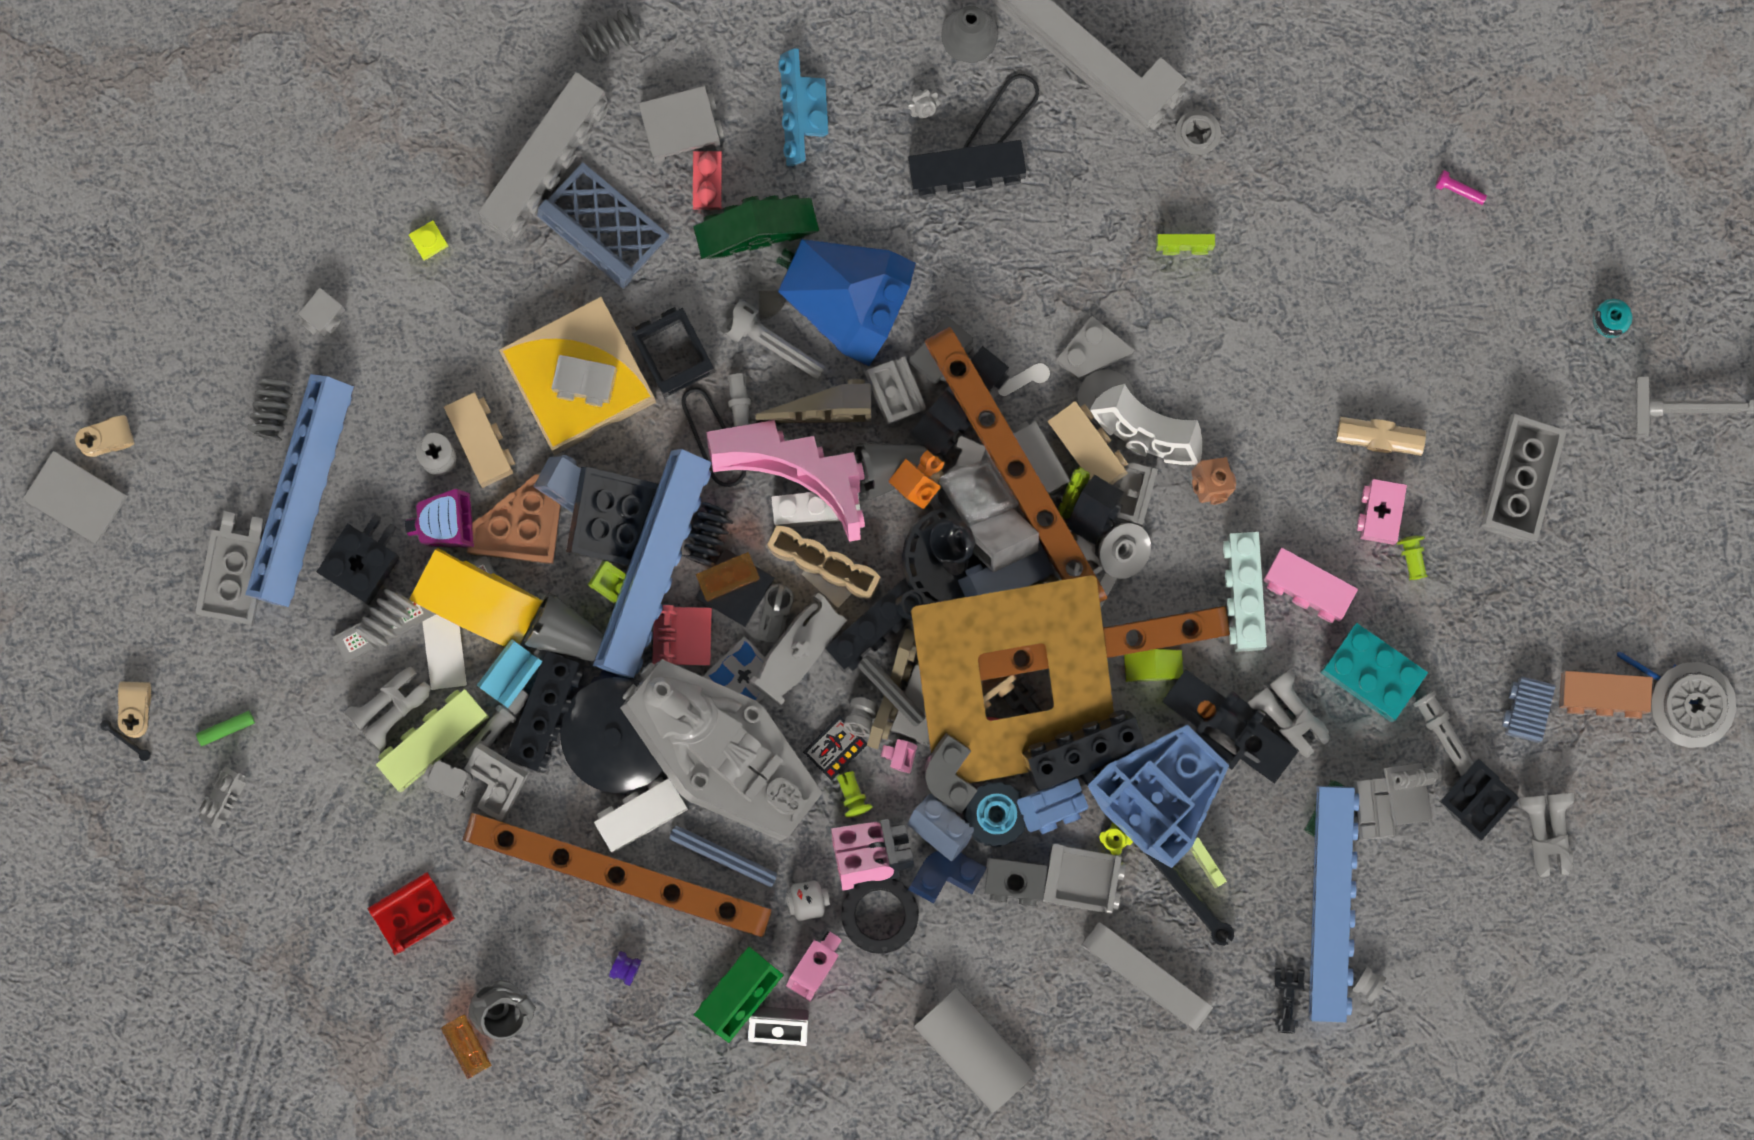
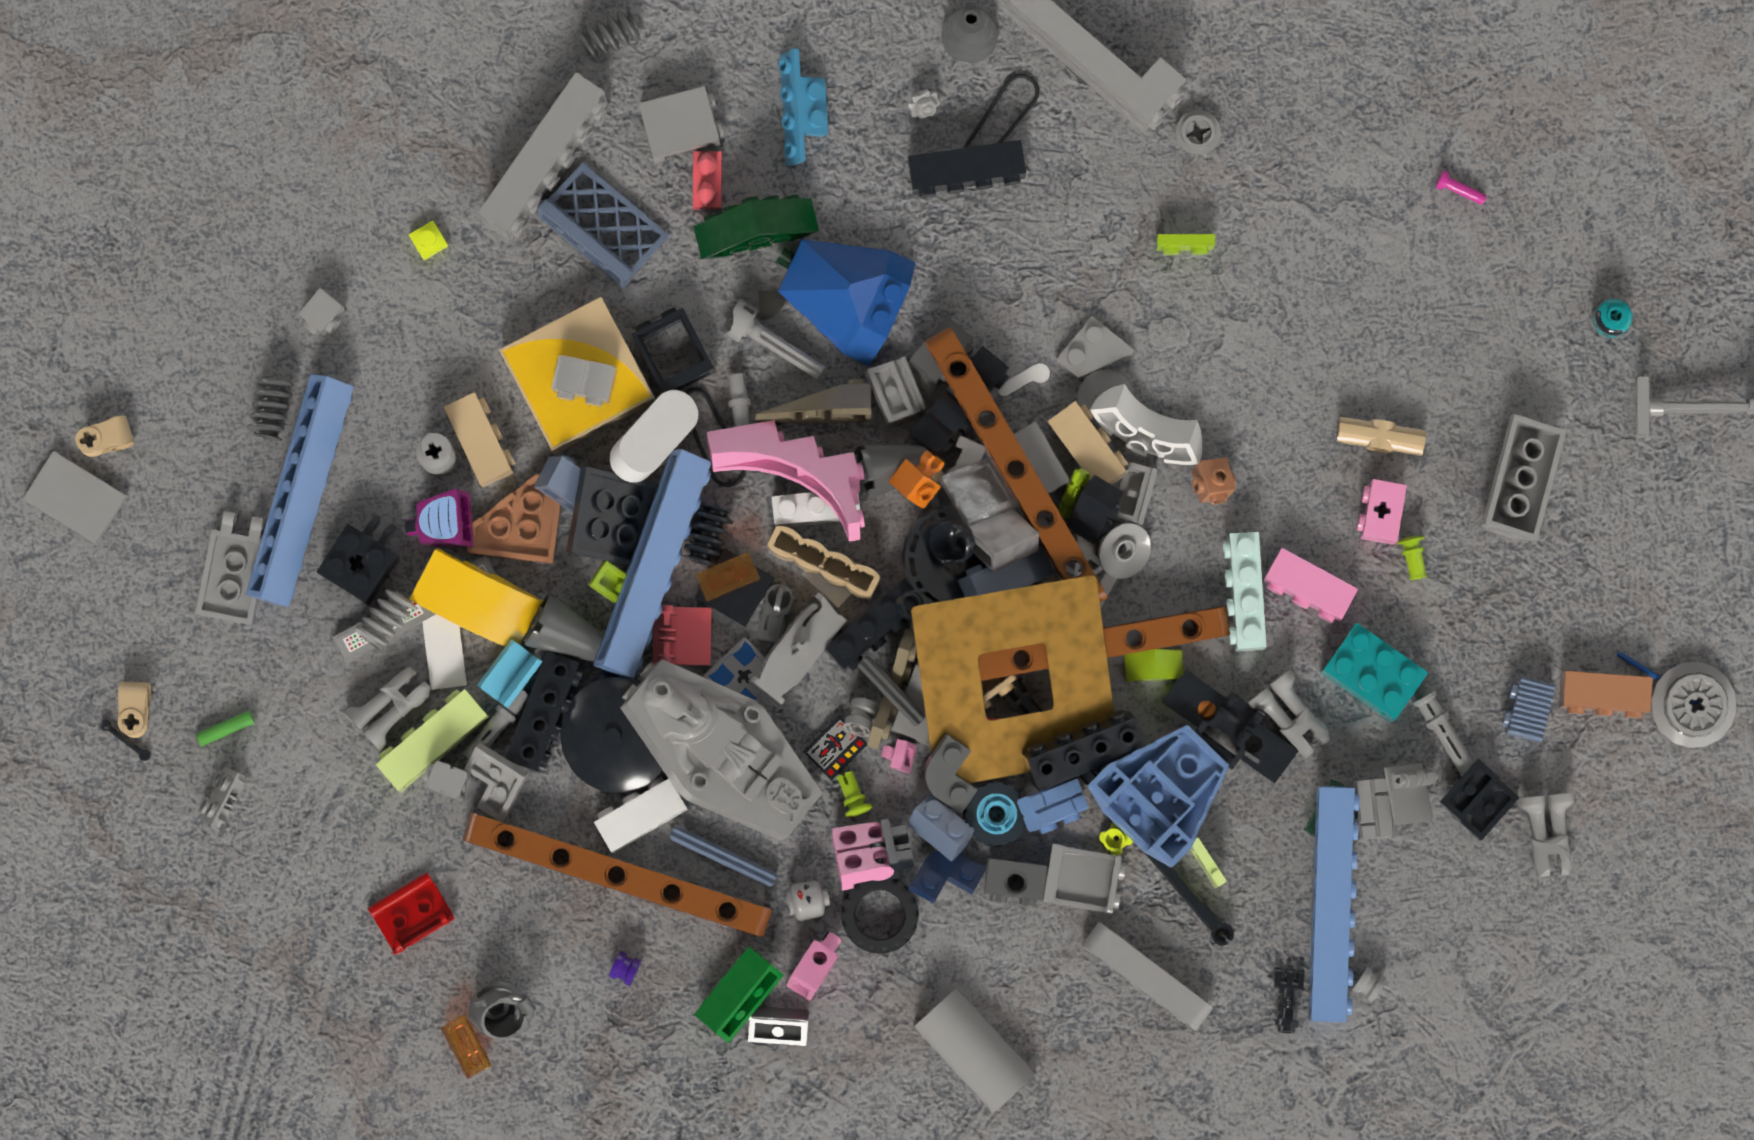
none -> white plant [610,390,698,482]

